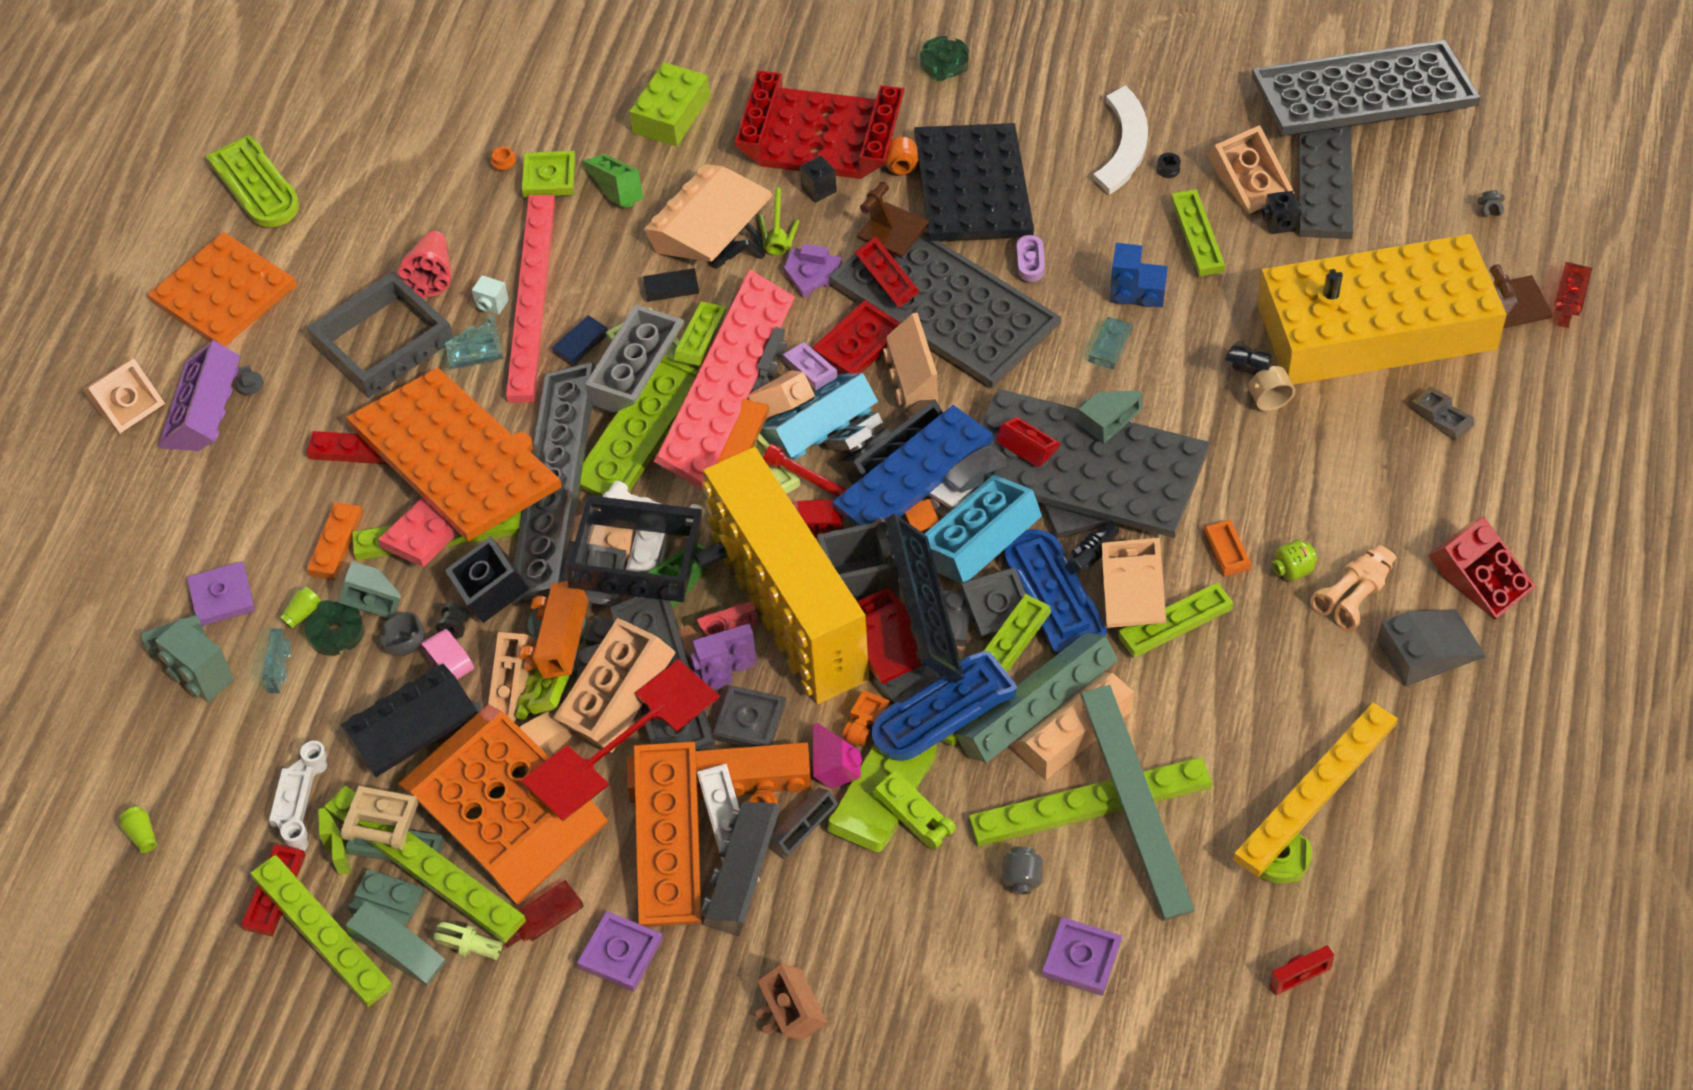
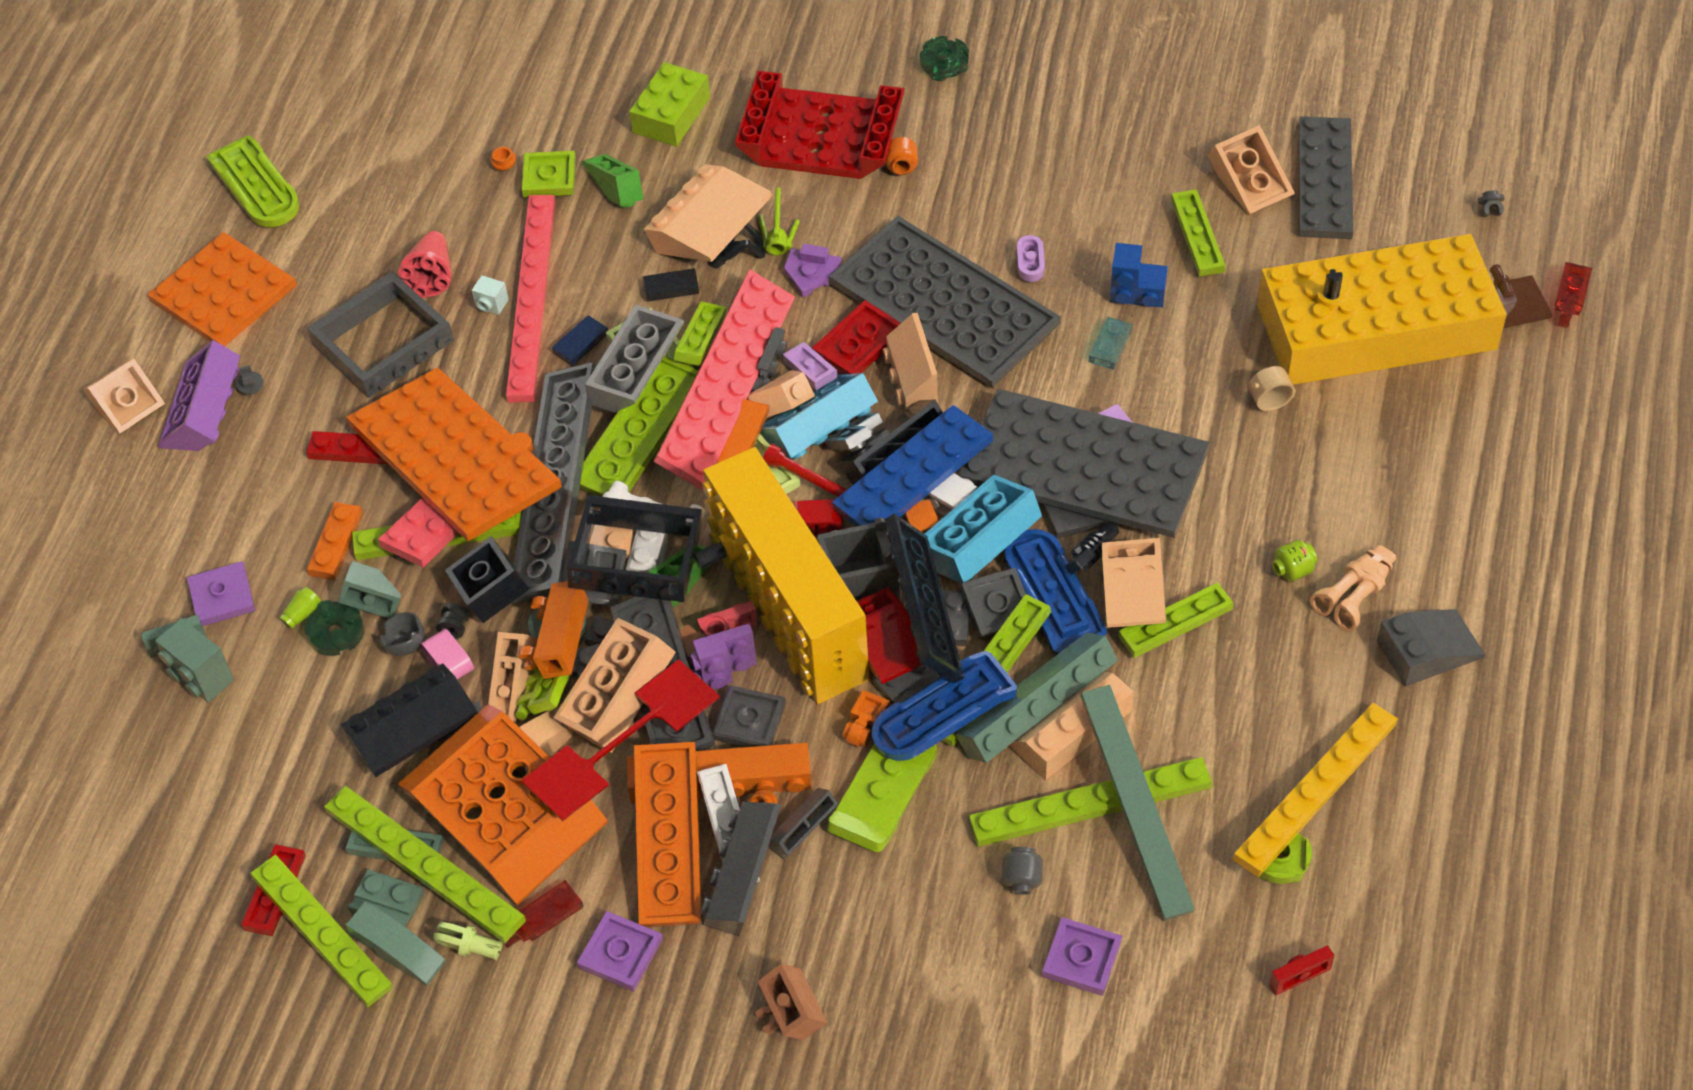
lime cone [119,806,157,853] -> none
clear light blue plate [262,629,291,693] -> none
white plate [269,741,327,851] -> none
lime slope [318,808,351,875] -> none
tan plate [341,786,419,850] -> none
clear light blue wing [445,314,503,369] -> none
black brick [800,156,837,203] -> none
dark pink slope [813,723,862,789] -> none
red plate [855,236,920,308] -> none
reddish brown plate [857,181,930,258] -> none
lime plate [872,770,956,850] -> none
black plate [914,123,1034,241] -> none
flat silver slope [944,445,1007,493] -> none
red slope [996,417,1061,467] -> none
sand green slope [1079,390,1143,444] -> none
white tile [1093,85,1148,195] -> none
black bush [1157,153,1181,178] -> none
orange tile [1203,520,1251,577] -> none
black piece [1225,341,1273,374] -> none
dark grey plate [1252,40,1480,135] -> none
black brick [1262,191,1302,234] -> none
flat silver slope [1412,387,1474,440] -> none
red slope [1428,516,1536,620] -> none

